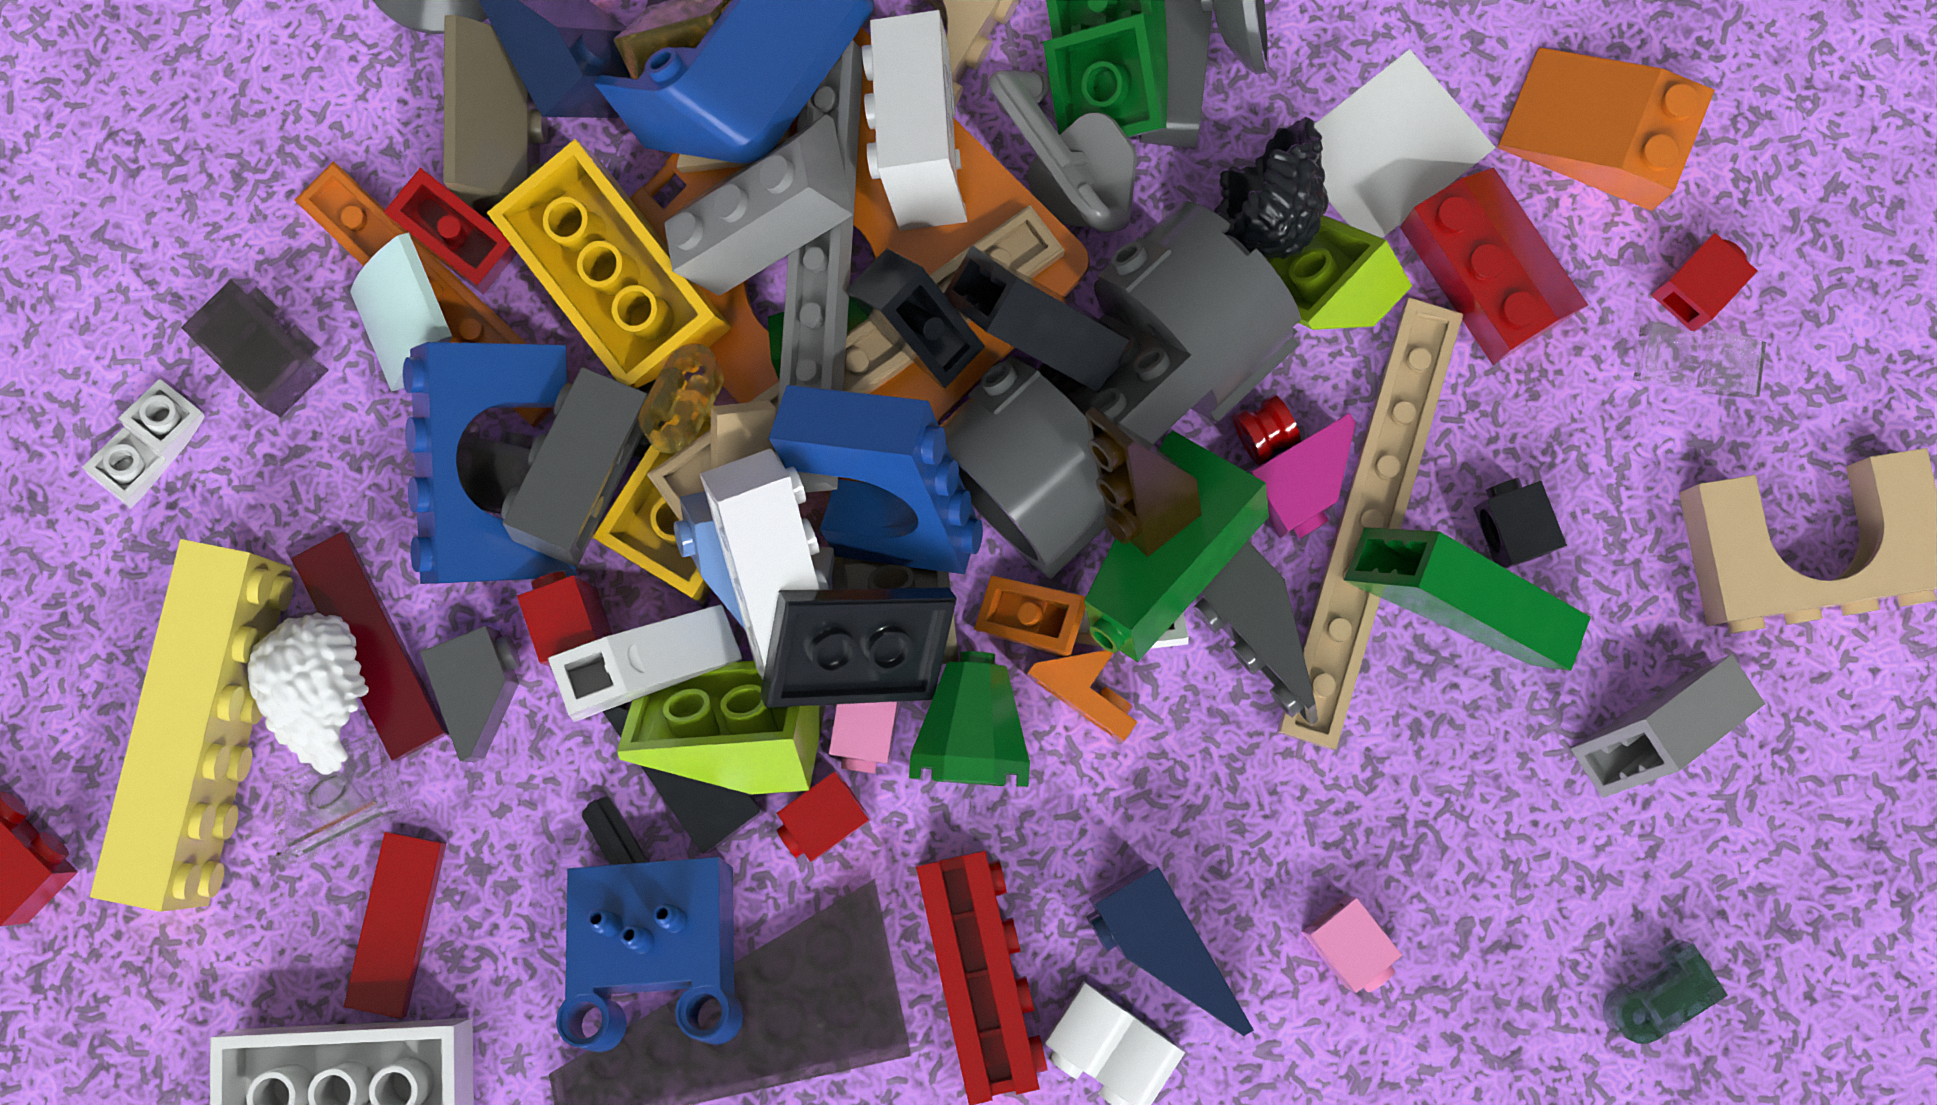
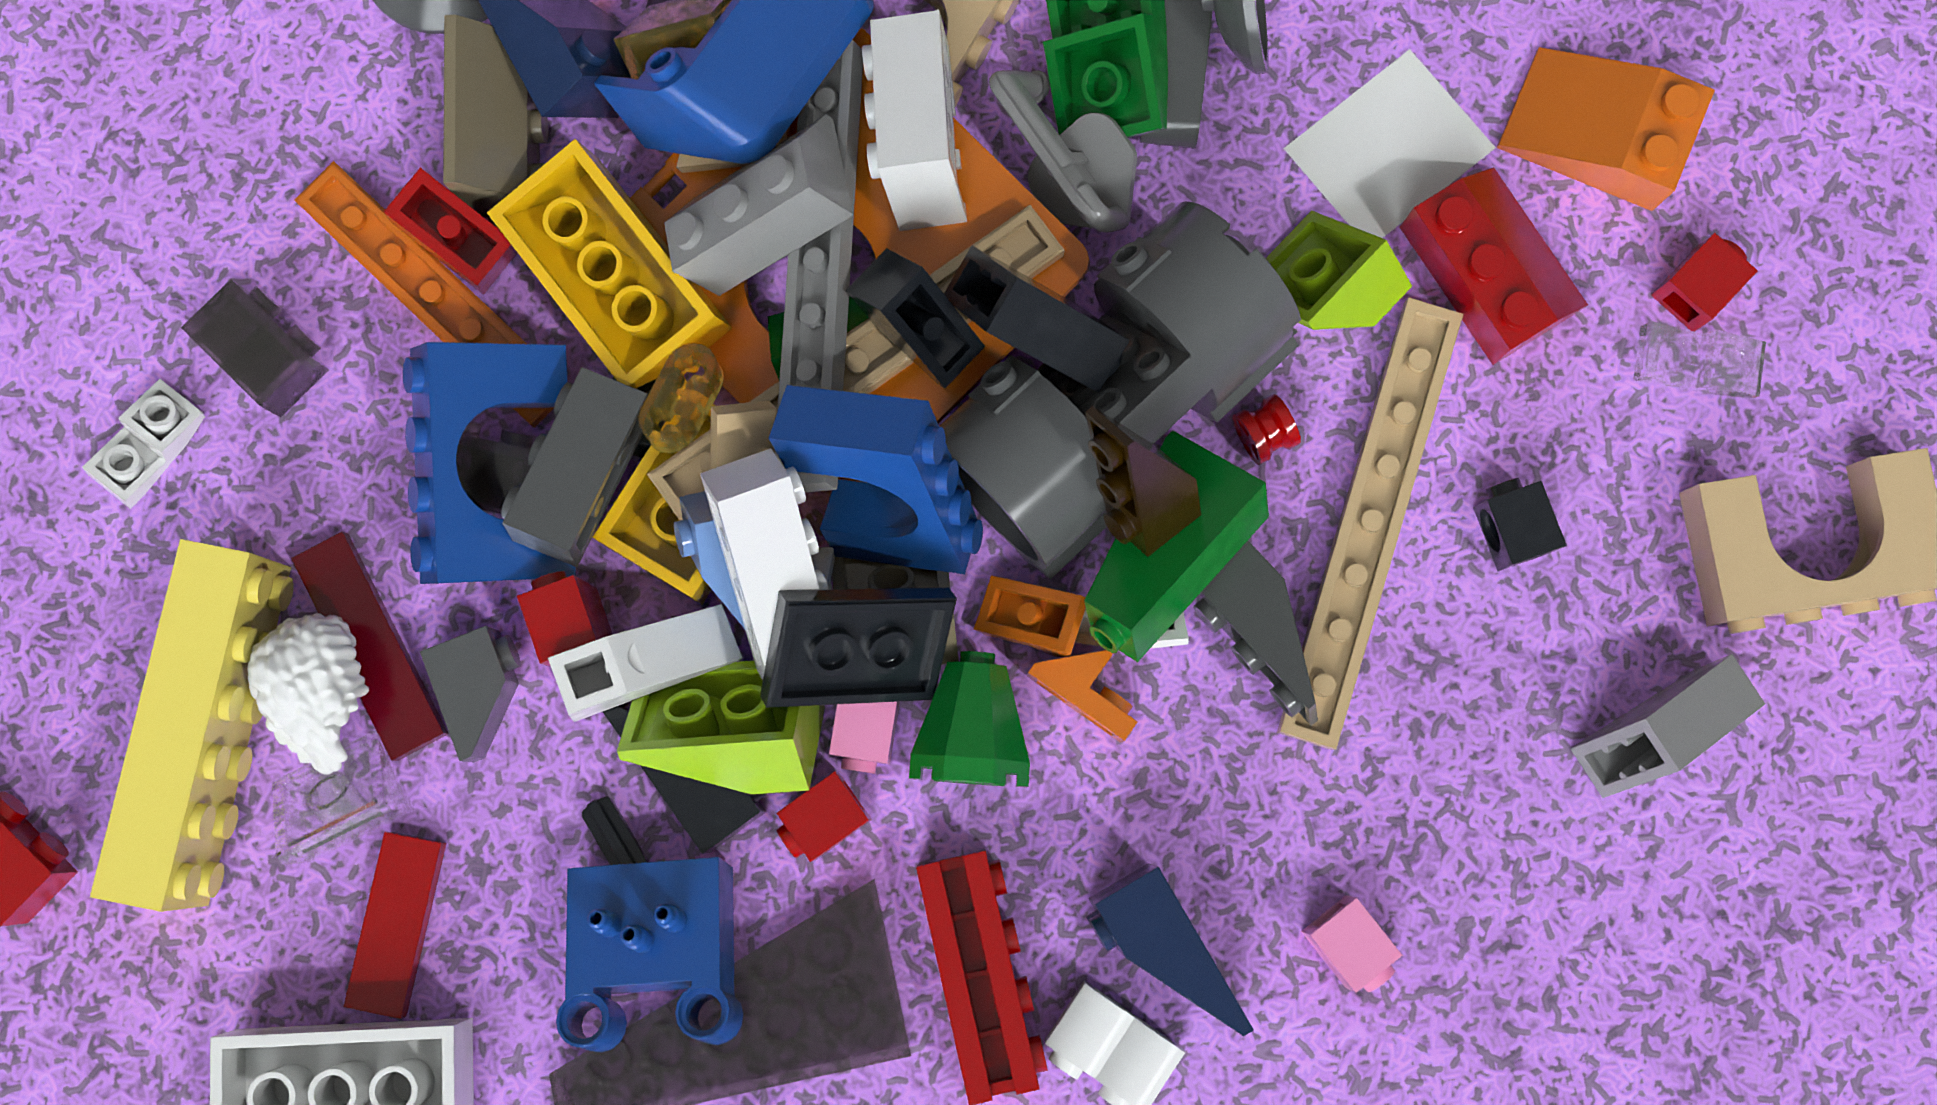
light aqua slope [350,233,452,392] -> none
black piece [1213,117,1329,259] -> none
dark pink slope [1250,413,1356,539] -> none
green slope [1344,527,1591,671] -> none
leg [1603,939,1728,1044] -> none

